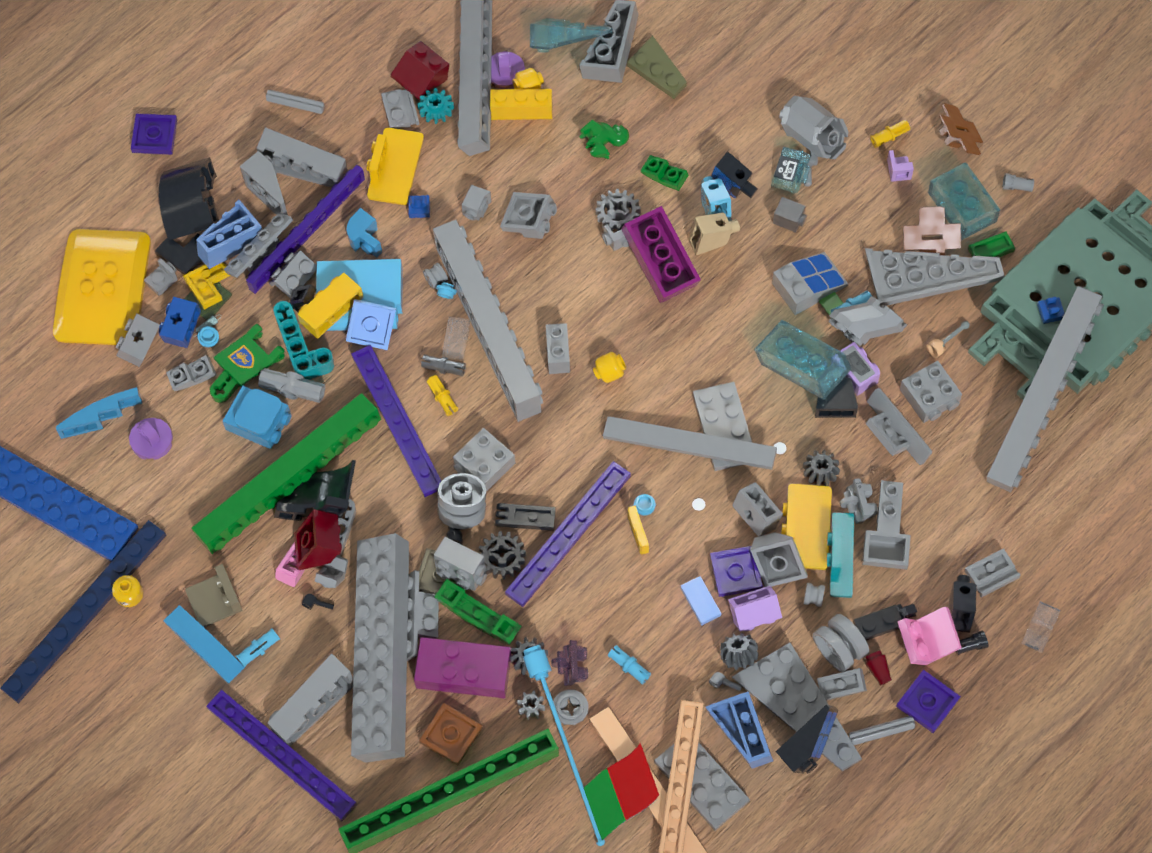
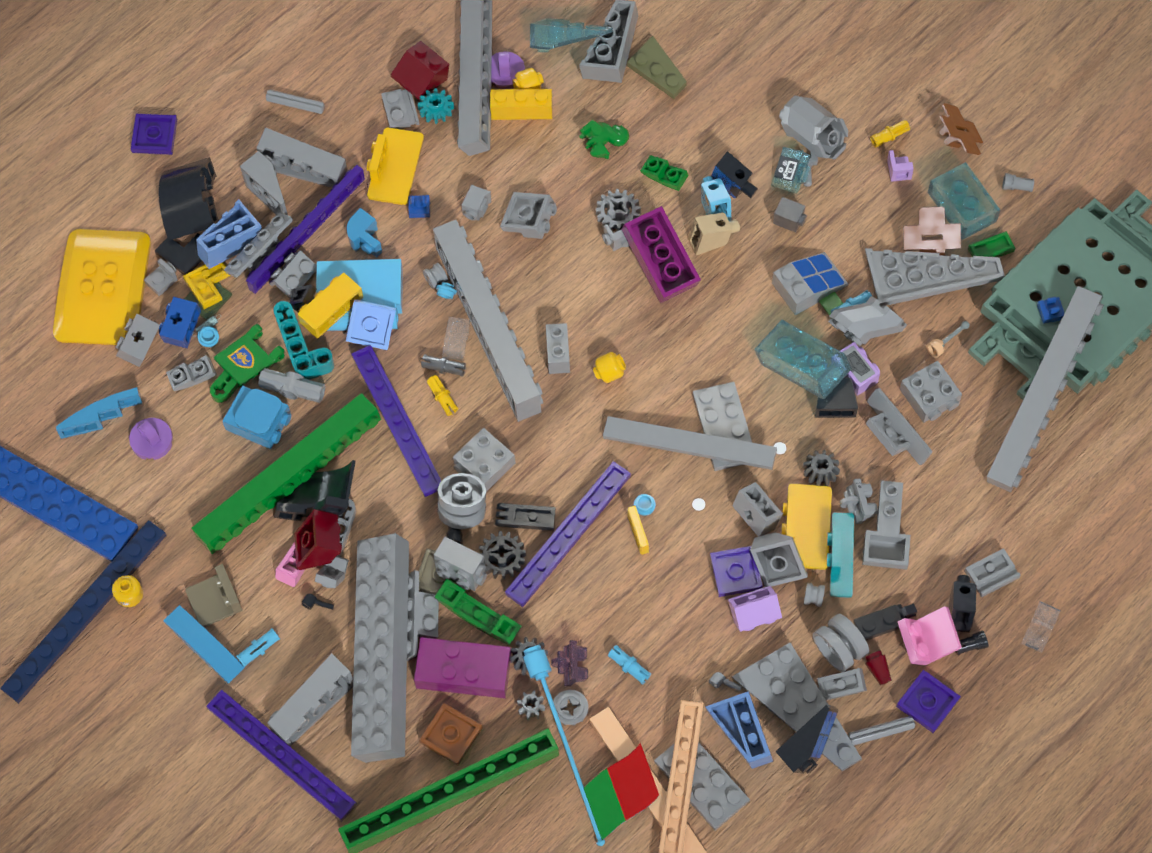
light blue tile [680,576,721,626] -> none
dark grey gear [720,632,758,670] -> none

